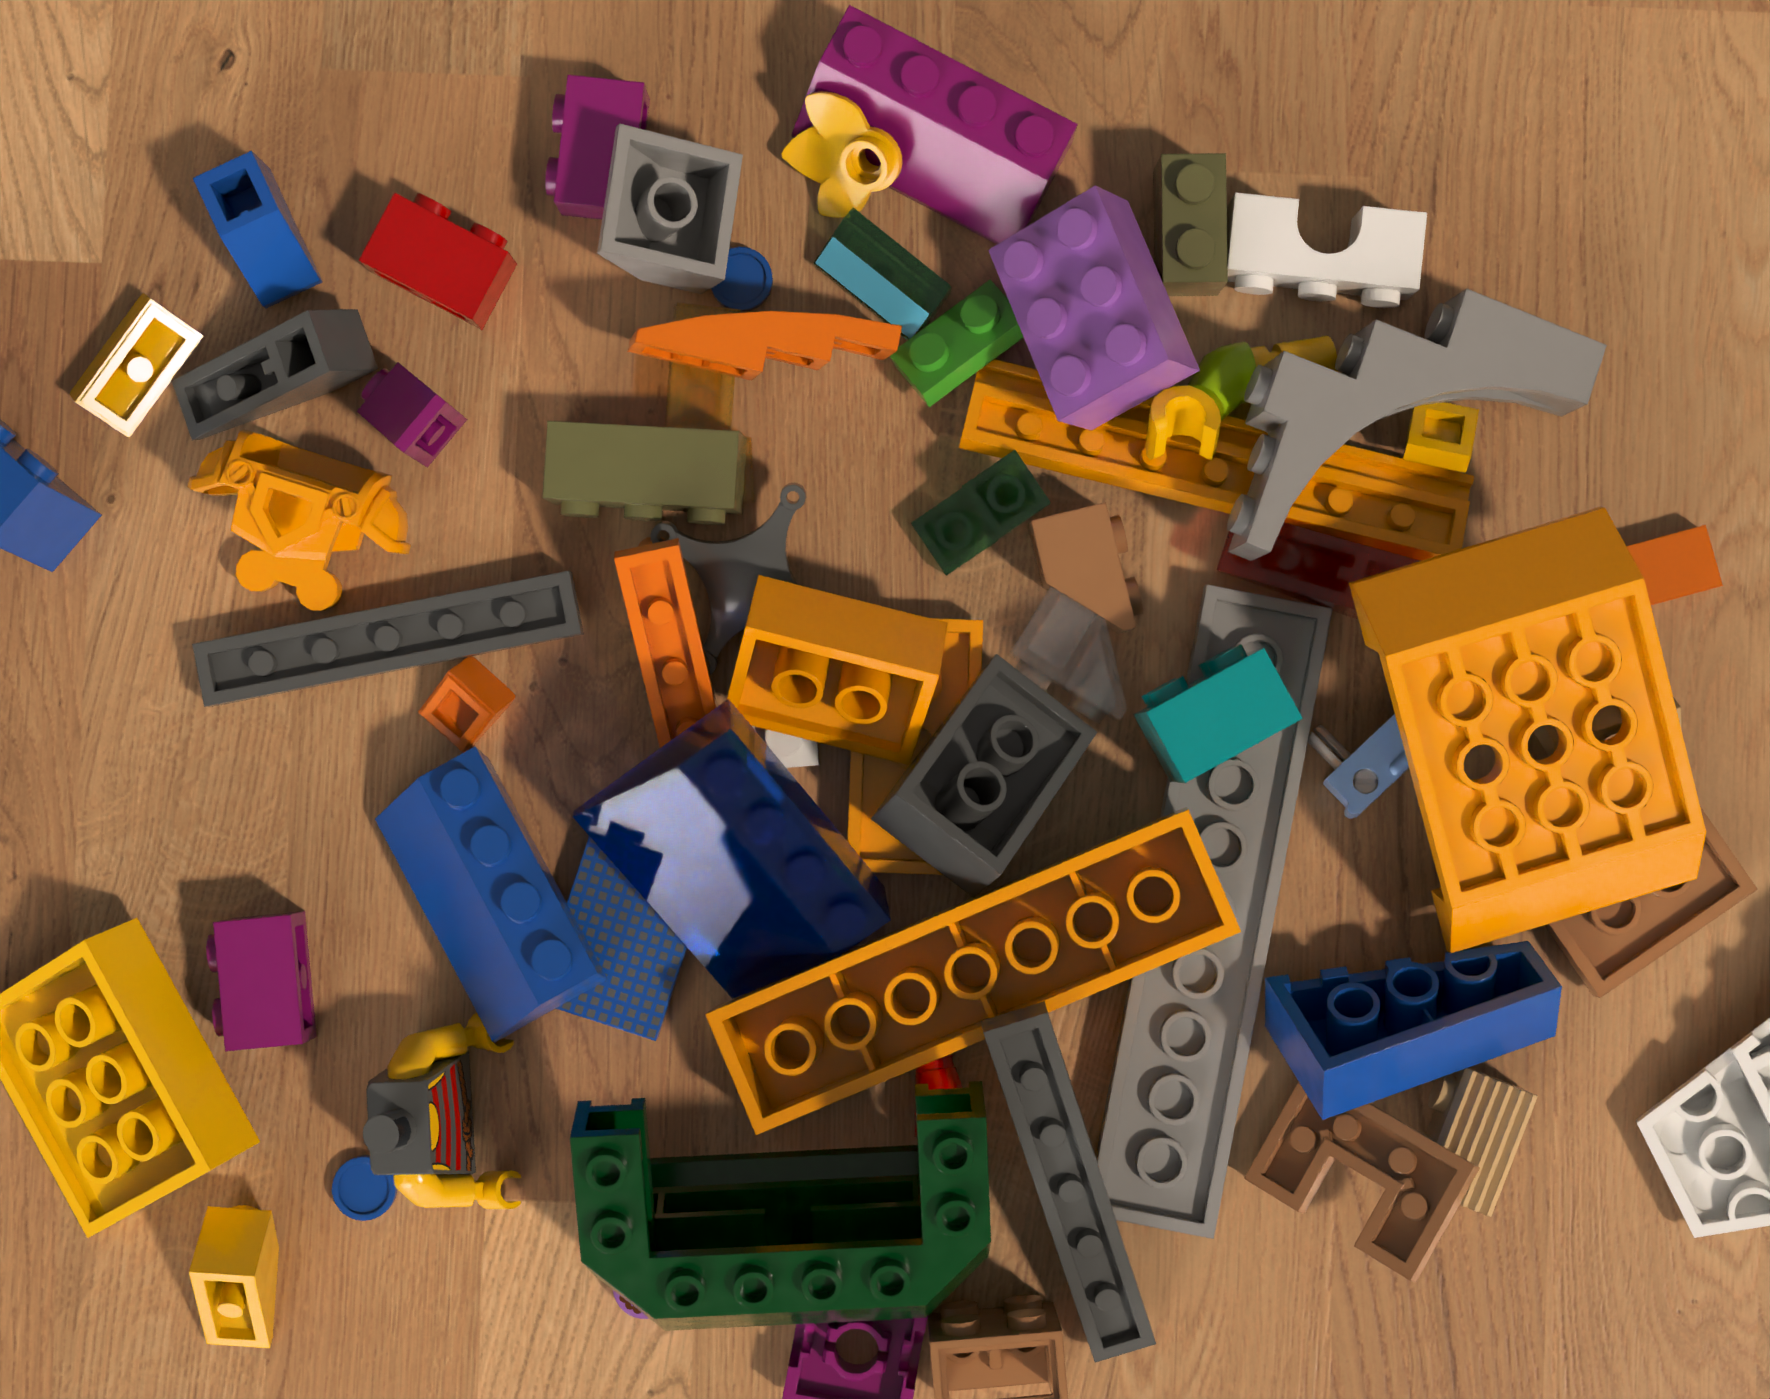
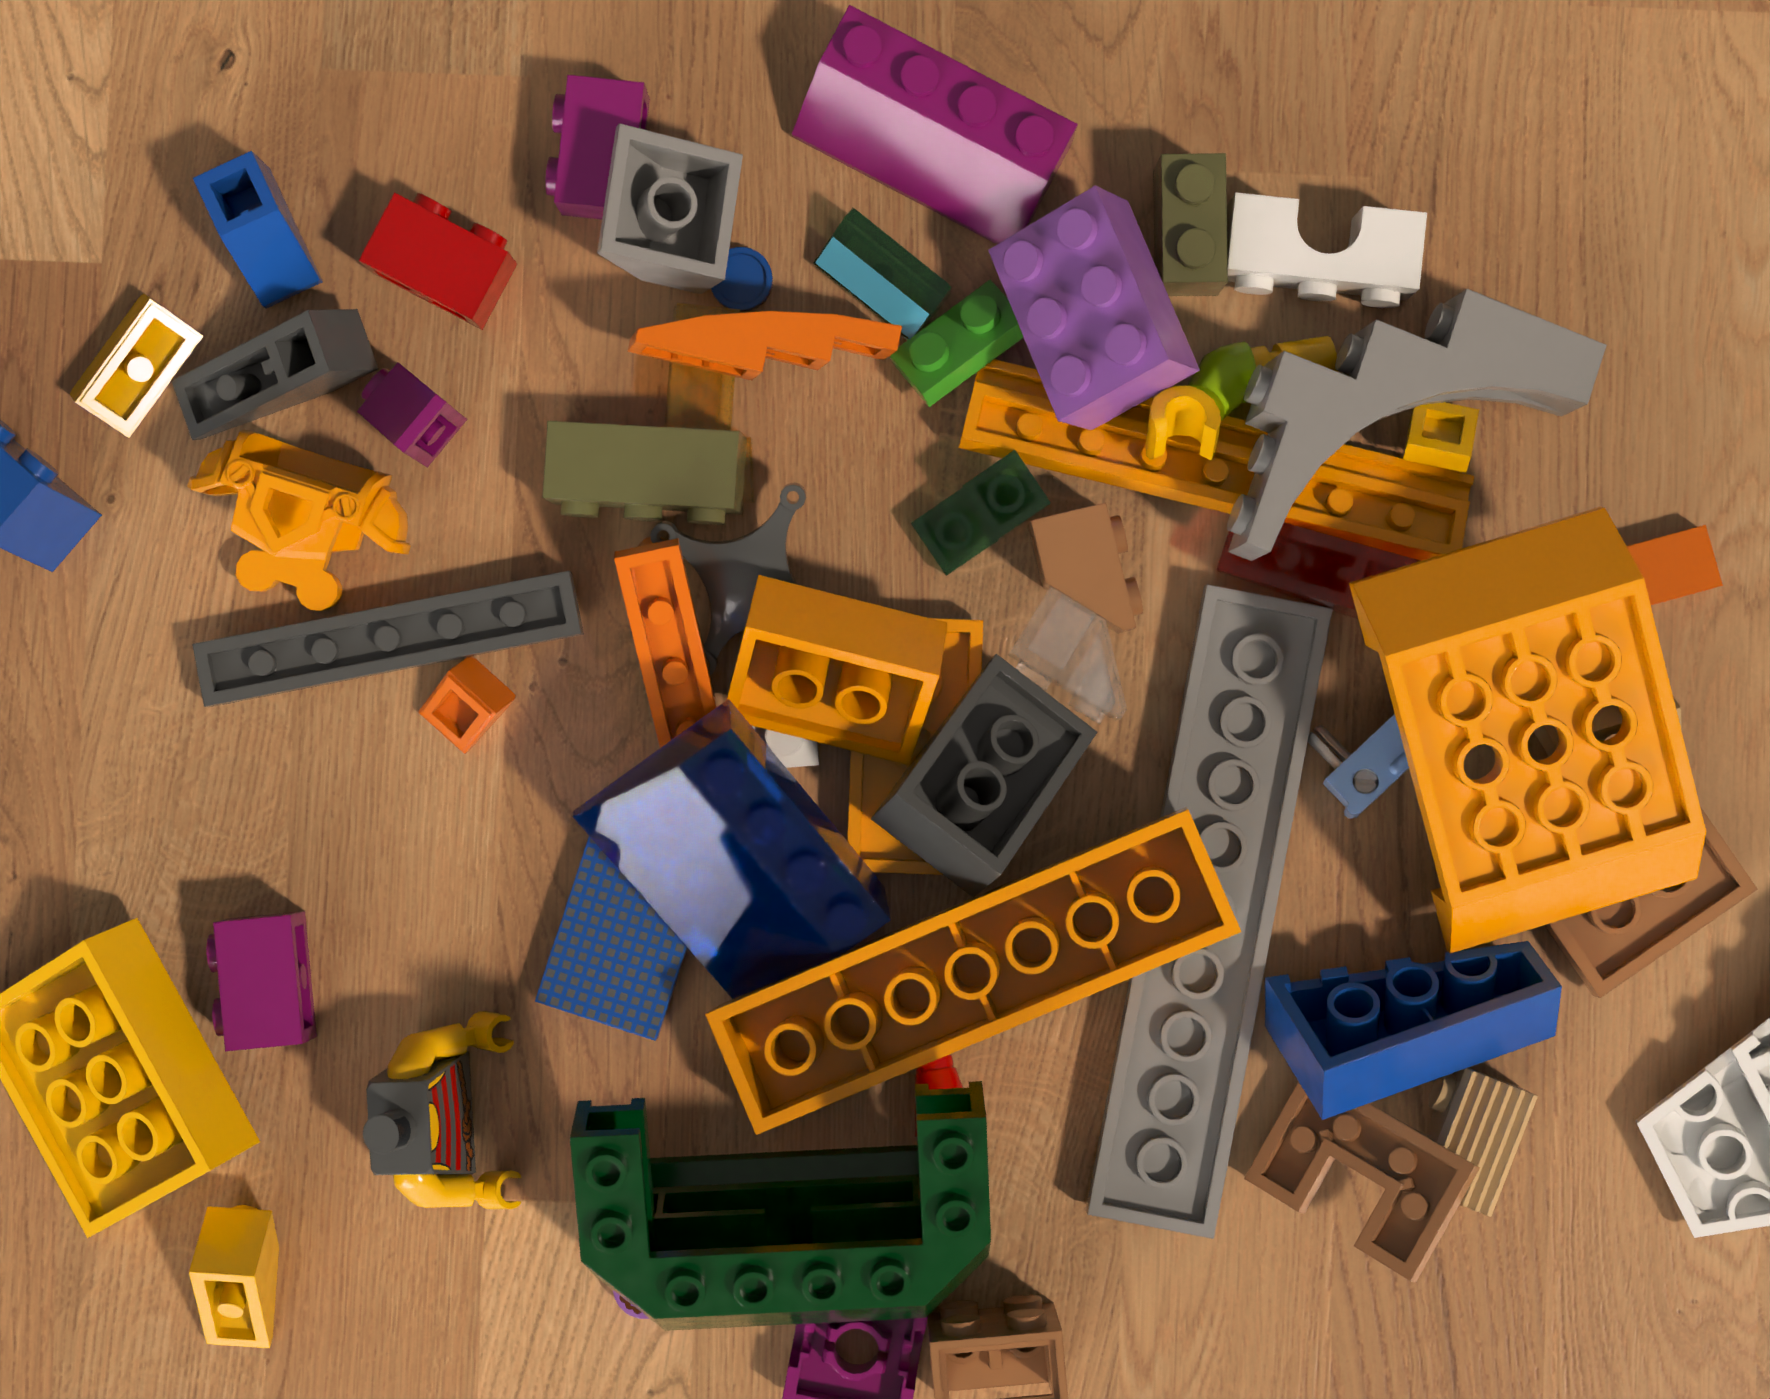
blue piece [332,1155,398,1221] -> none
blue slope [375,746,608,1043] -> none
yellow plate [781,91,902,218] -> none
dark grey plate [981,1001,1156,1363] -> none
teal brick [1133,644,1303,783] -> none

